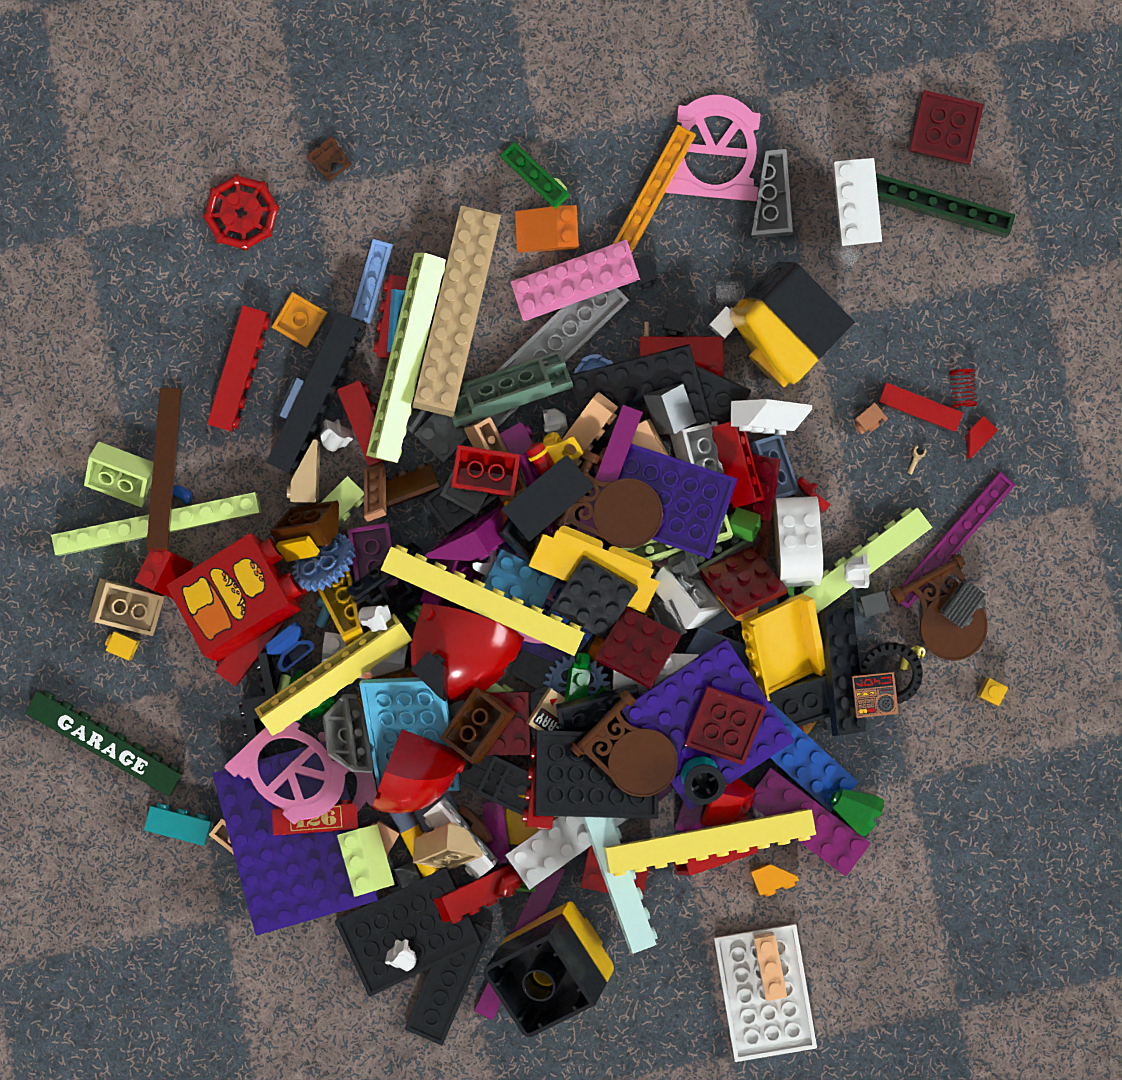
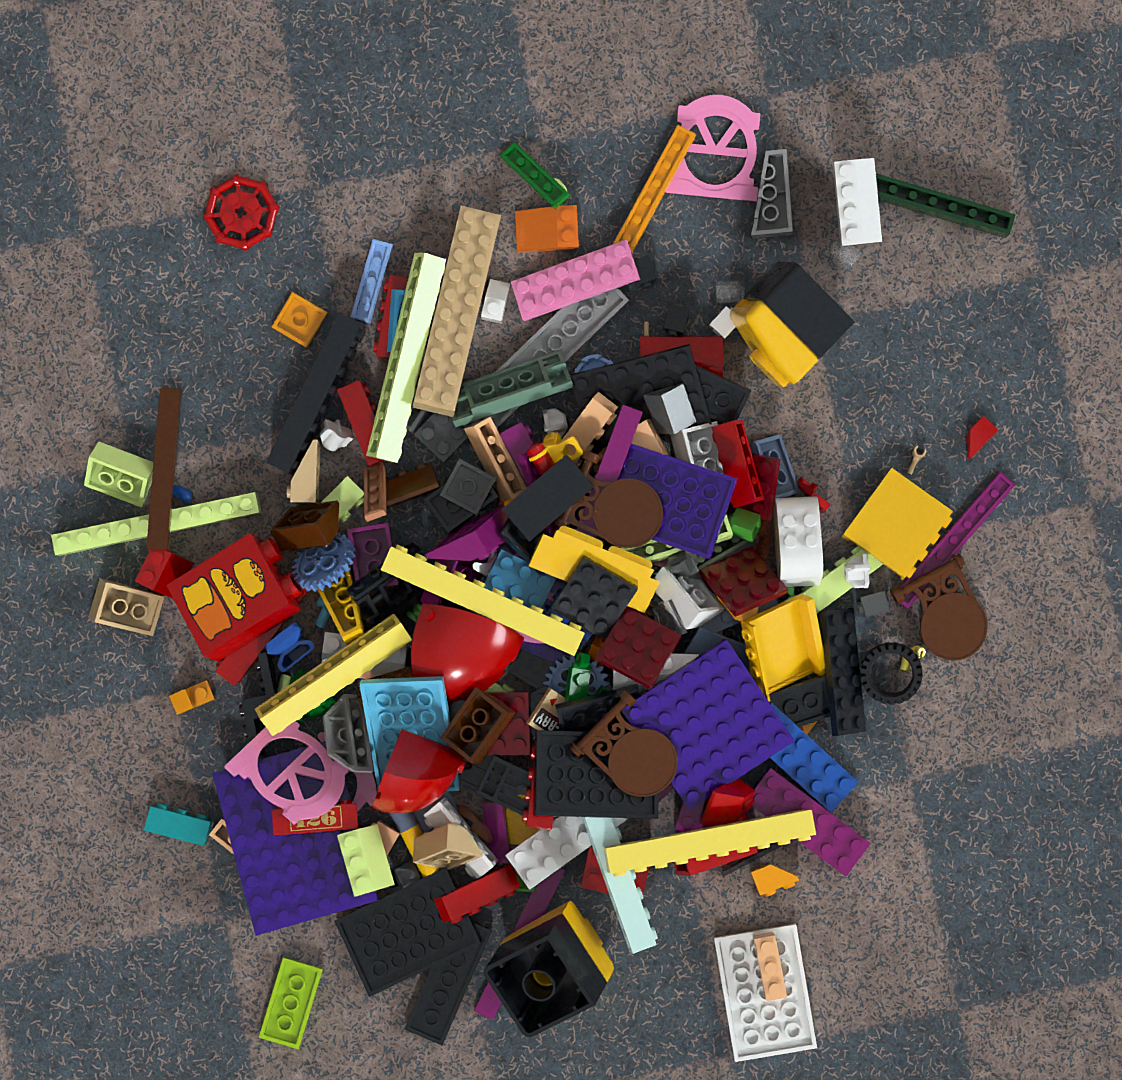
dark green brick [25,690,184,797] -> none
yellow brick [105,631,140,661] -> none
red brick [207,305,271,432] -> none
sand blue tile [276,378,304,419] -> none
yellow tile [276,536,320,562] -> none
reddish brown piece [307,137,351,182] -> none
white piece [358,605,392,632] -> none
white piece [385,939,417,971] -> none
black slope [411,651,448,701] -> none
red slope [451,445,520,498] -> none
red arm [497,872,523,898] -> none
black hat [681,756,726,805] -> none
dark red plate [684,685,767,766] -> none
white slope [731,399,812,435] -> none
green cone [830,788,885,837] -> none
tile [852,672,898,718] -> none
nougat brick [854,403,888,435] -> none
red tile [878,382,963,432] -> none
dark red plate [909,90,984,165] -> none
dark grey brick [938,579,986,628] -> none
red piece [949,369,977,408] -> none
yellow brick [976,677,1008,706] -> none
none -> light orange slope [169,680,215,715]
none -> lime plate [259,957,323,1050]
none -> white slope [481,279,510,324]
none -> black sticker [721,839,792,877]
none -> yellow panel [842,468,953,581]

